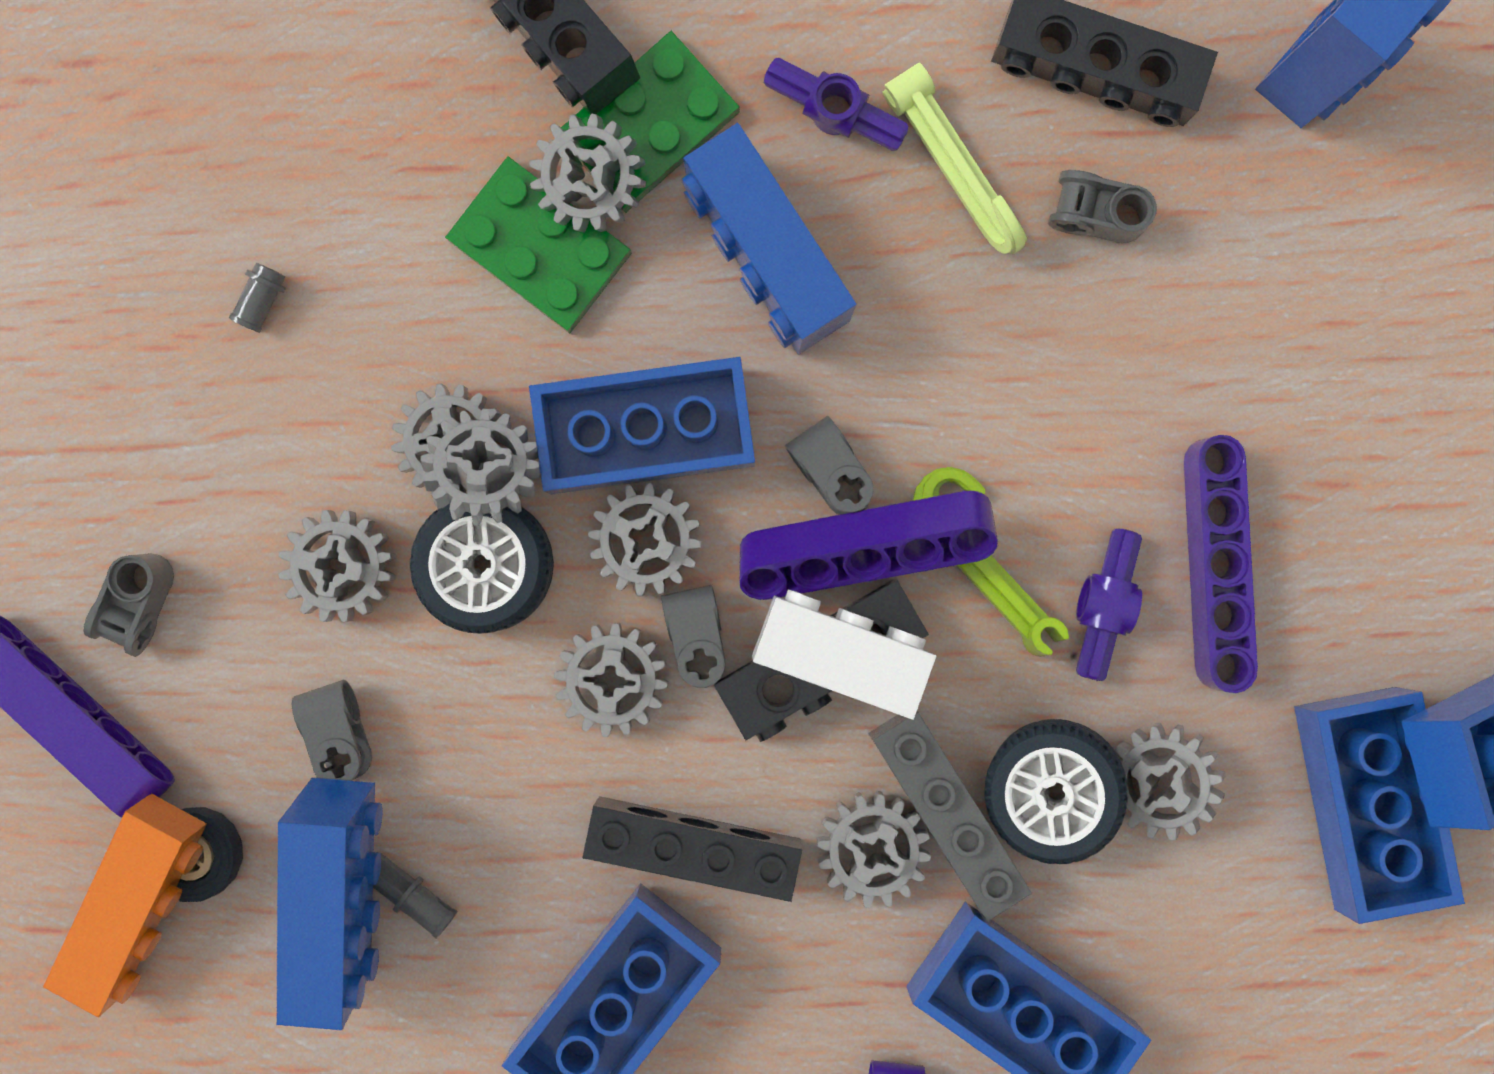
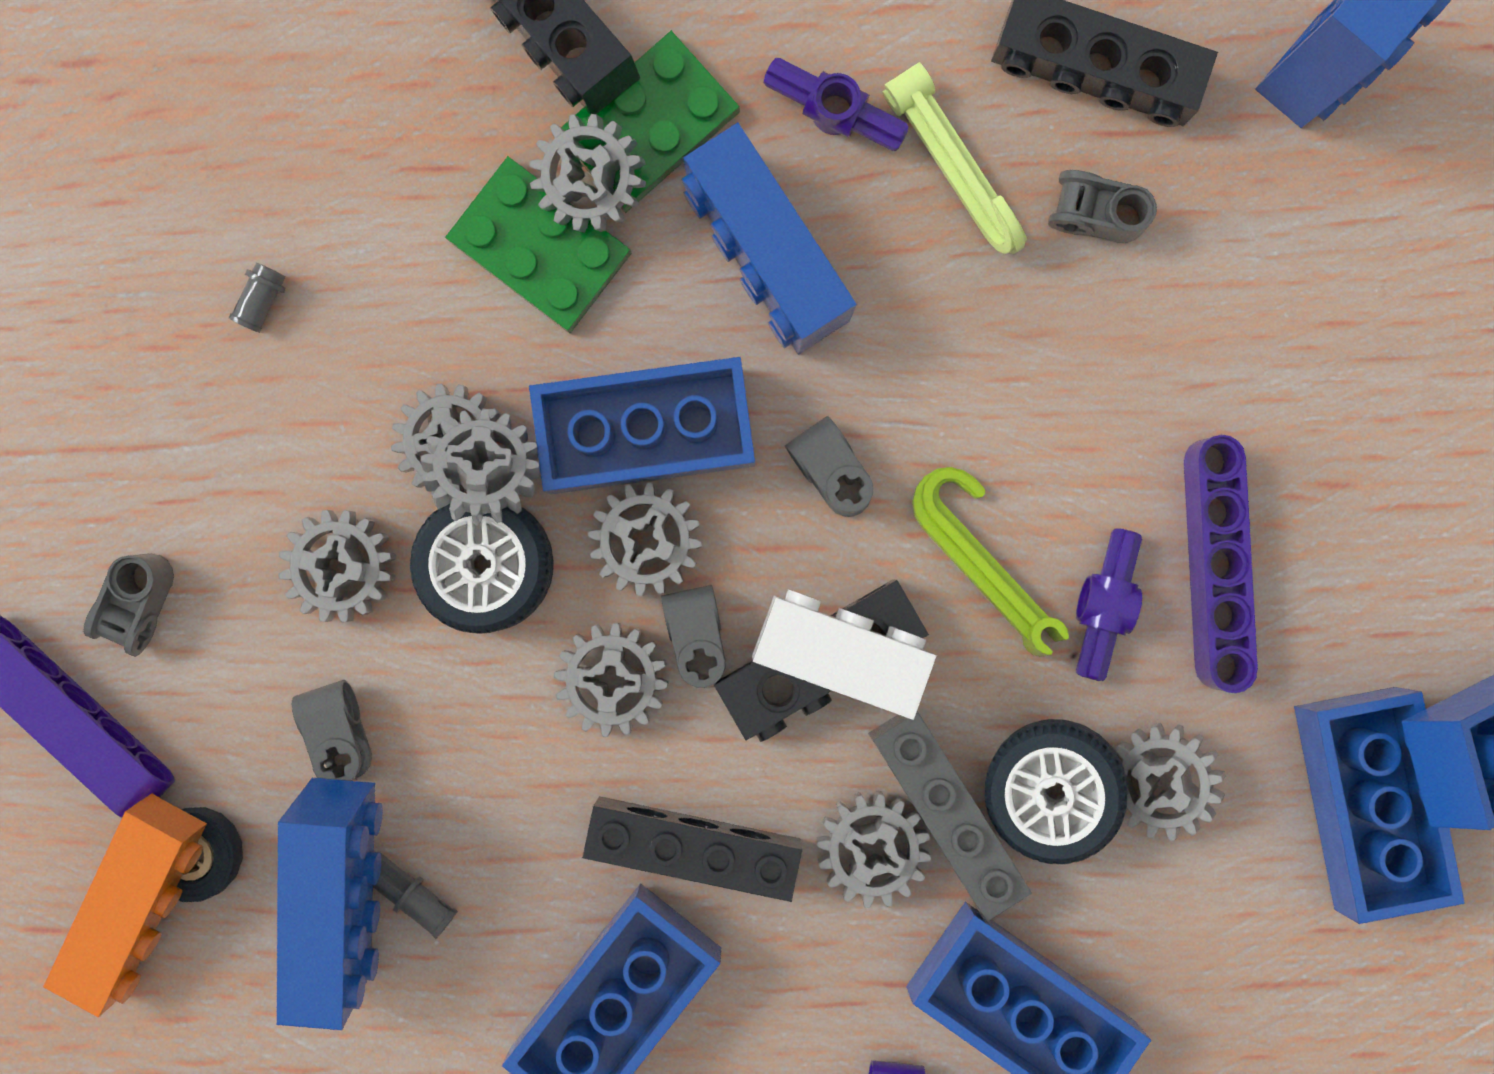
dark purple beam [739,491,998,600] -> none

